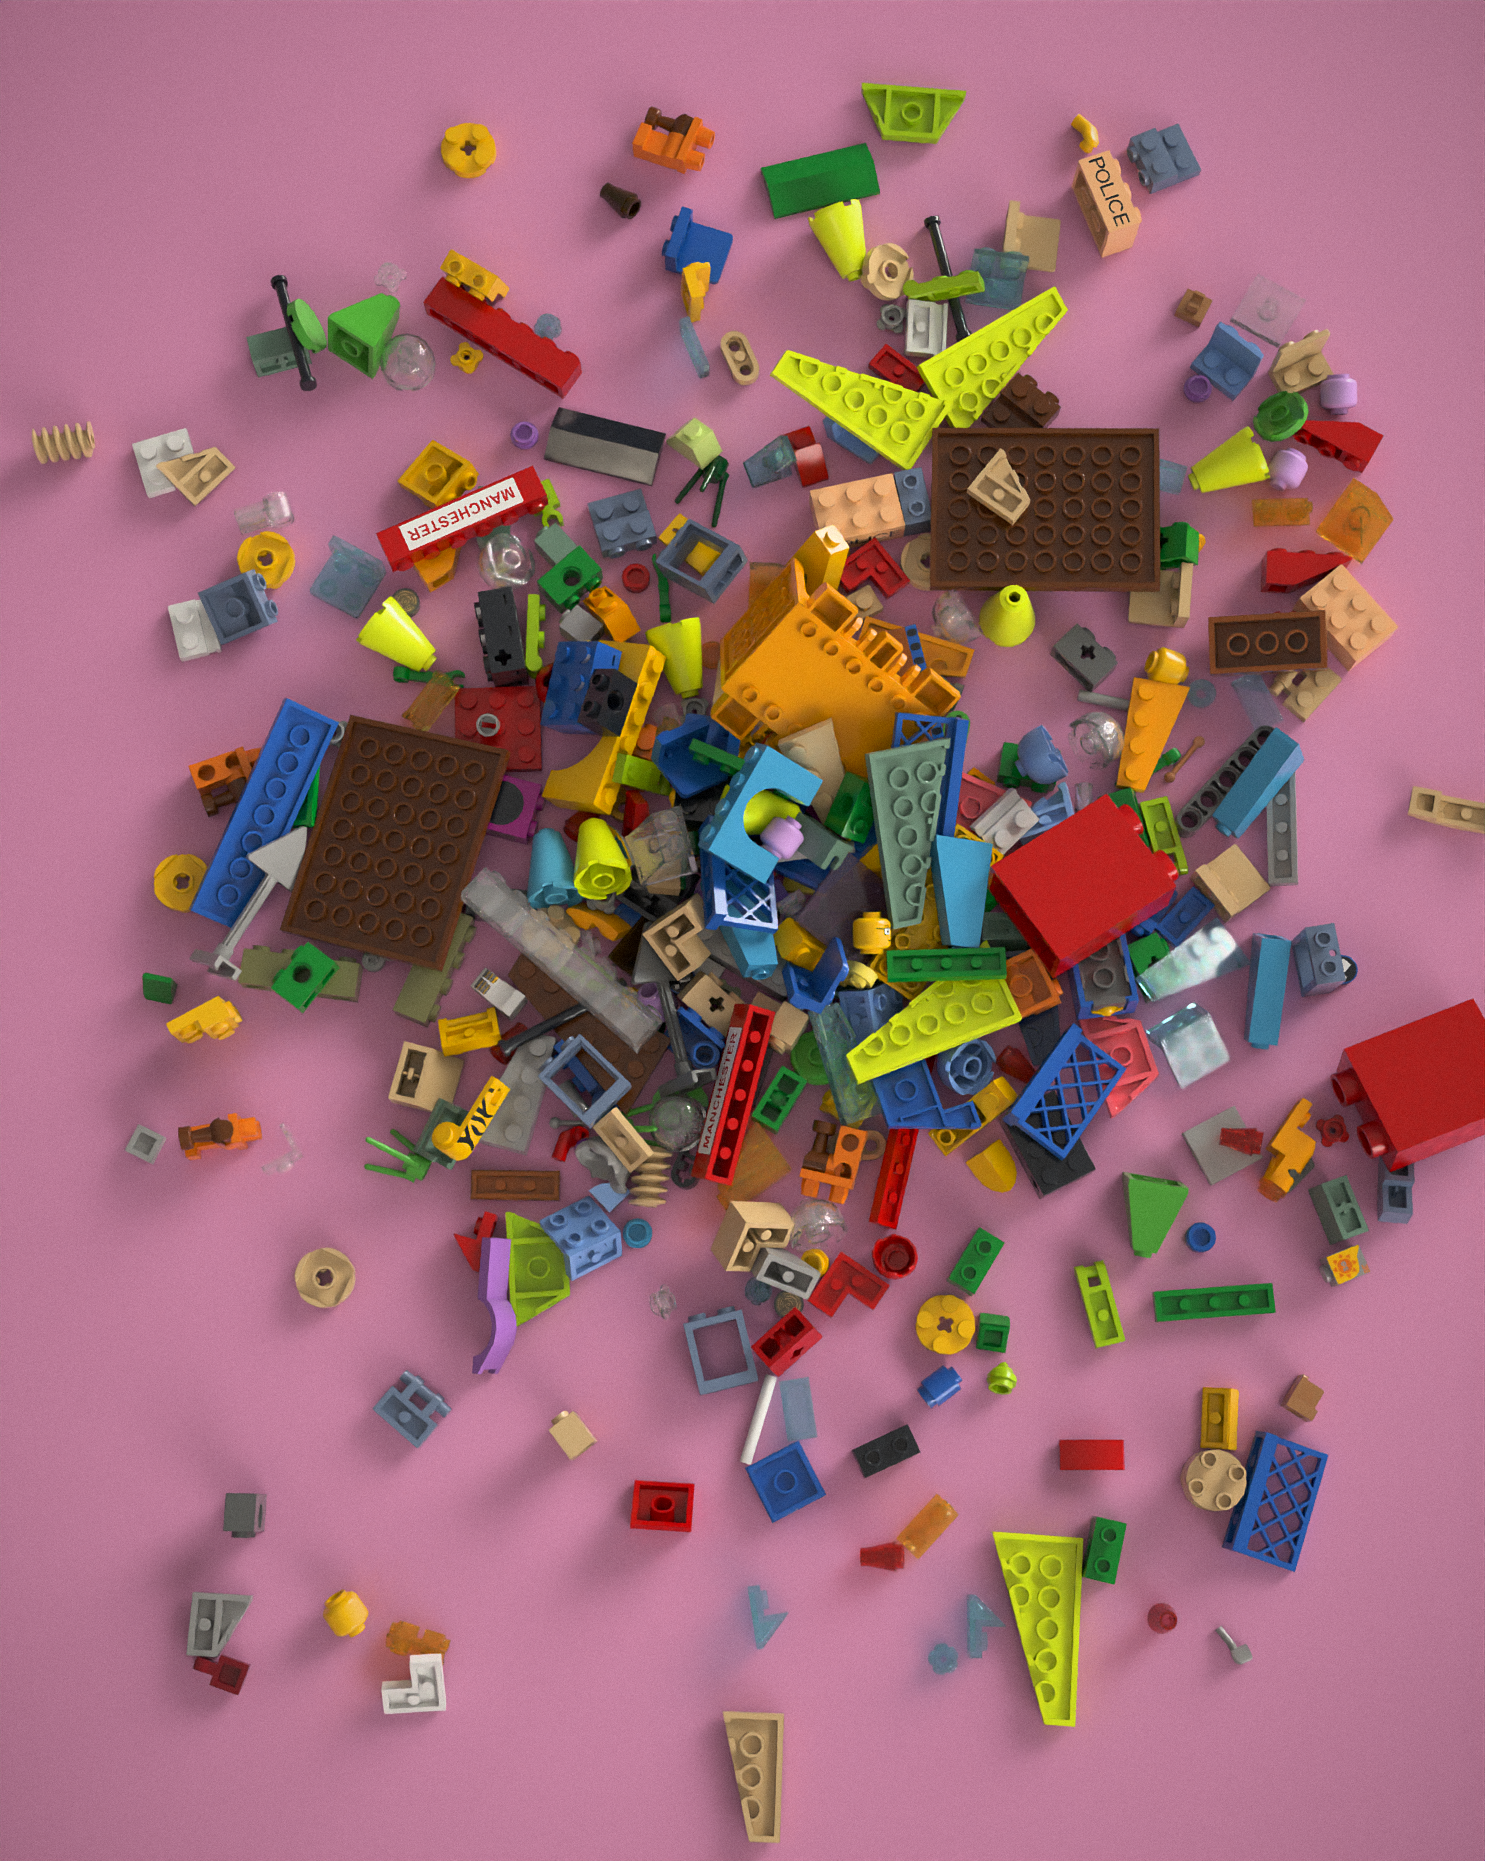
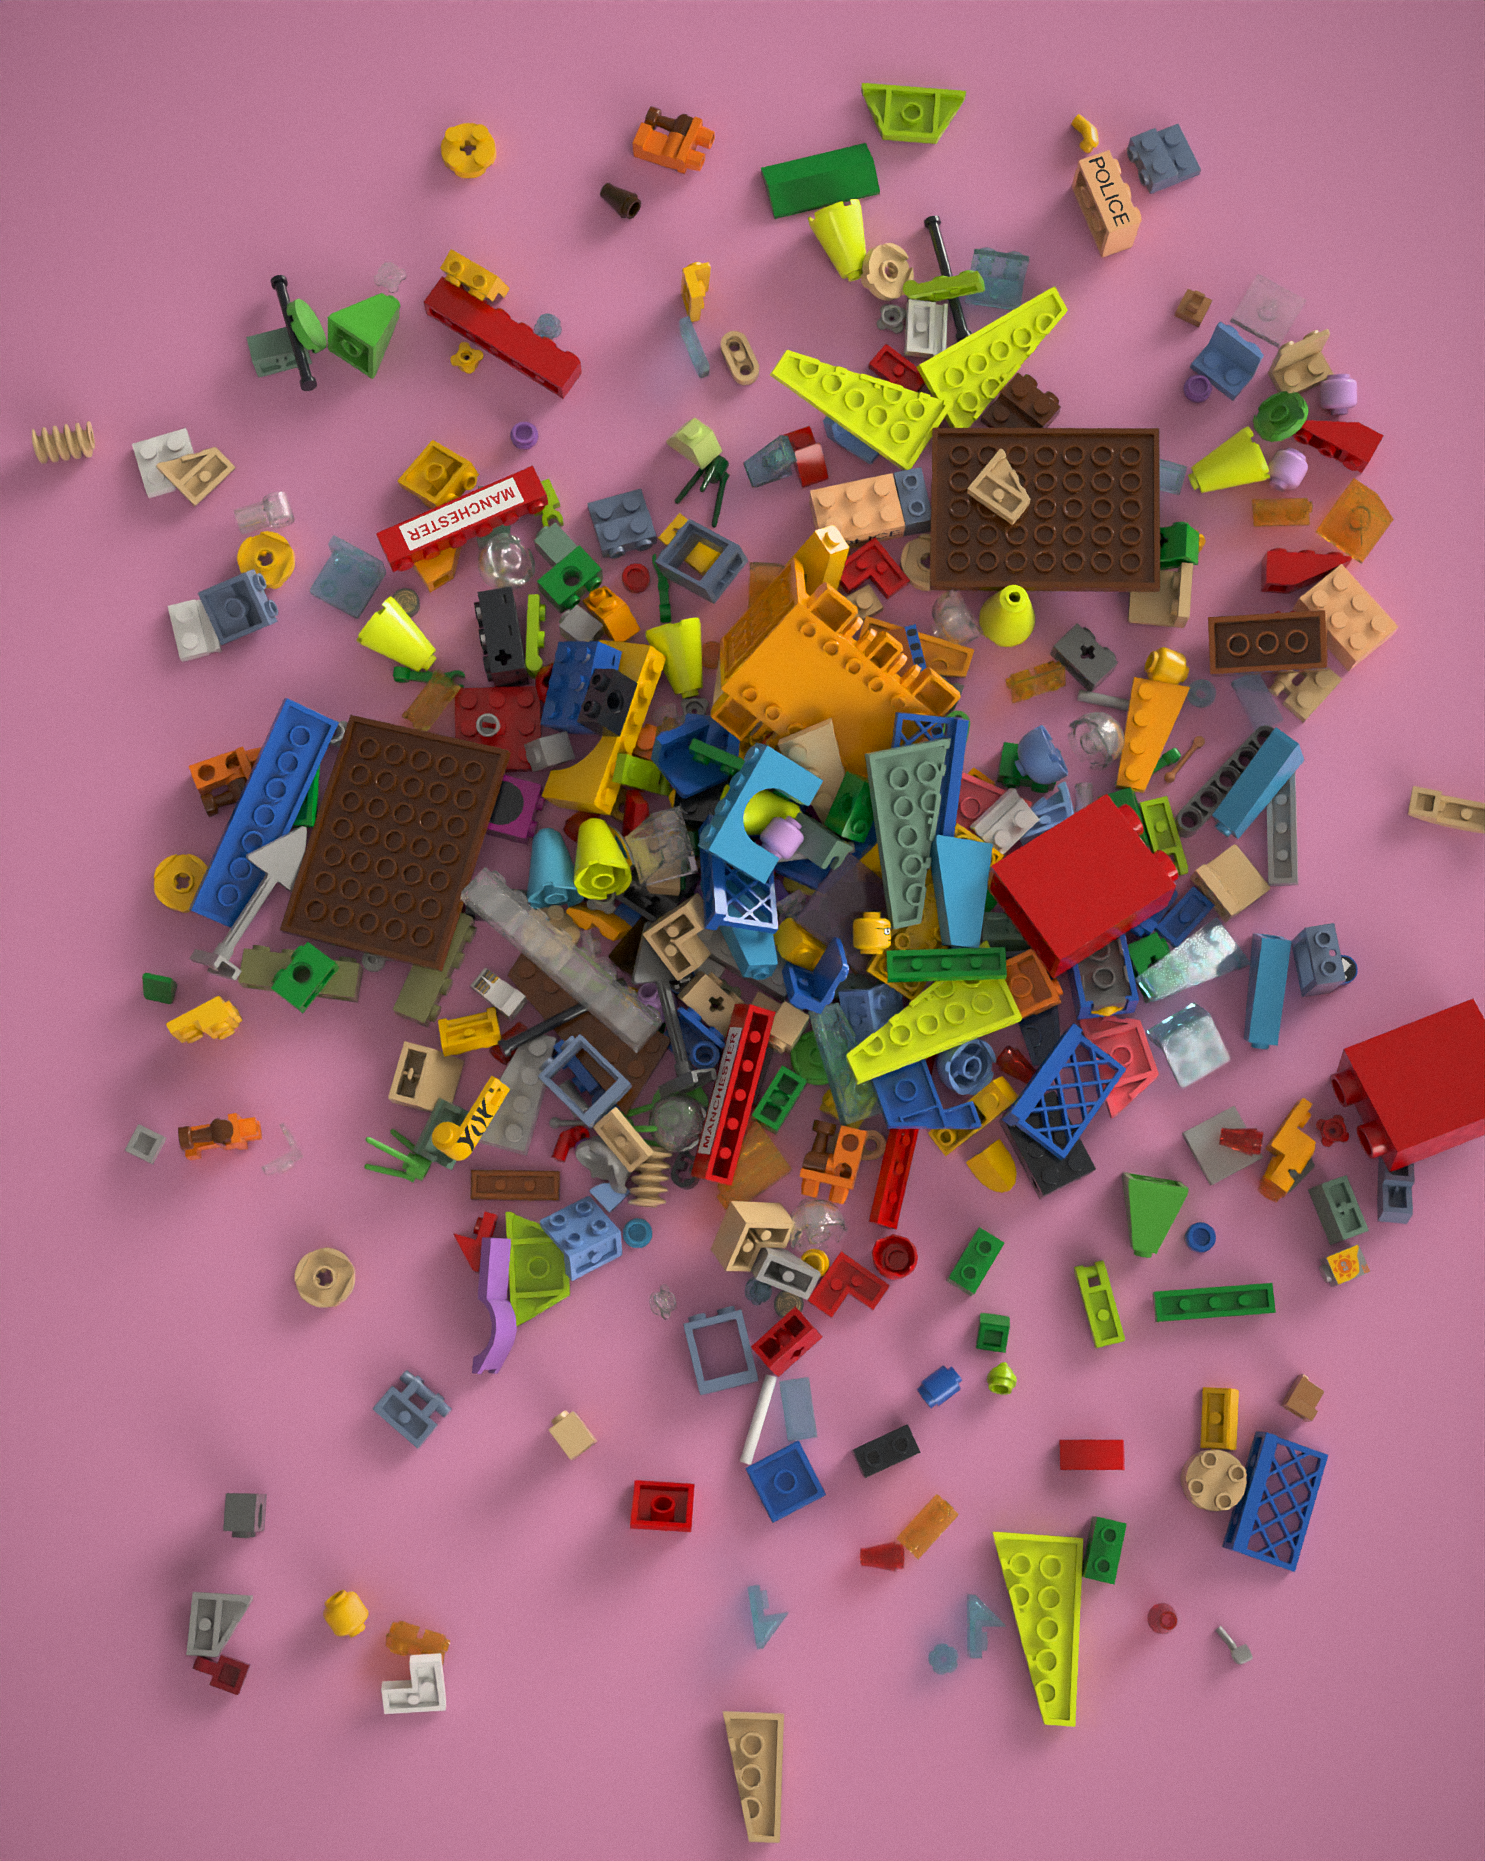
clear cylinder [380,333,436,391] -> none
slope [544,407,666,486] -> none
blue bracket [661,206,733,284] -> none
light yellow plate [839,960,878,990] -> none
yellow plate [915,1295,975,1355] -> none
tan bracket [1000,200,1061,272] -> none
none -> light grey brick [524,731,575,772]
none -> clear yellow hinge [1005,660,1066,703]

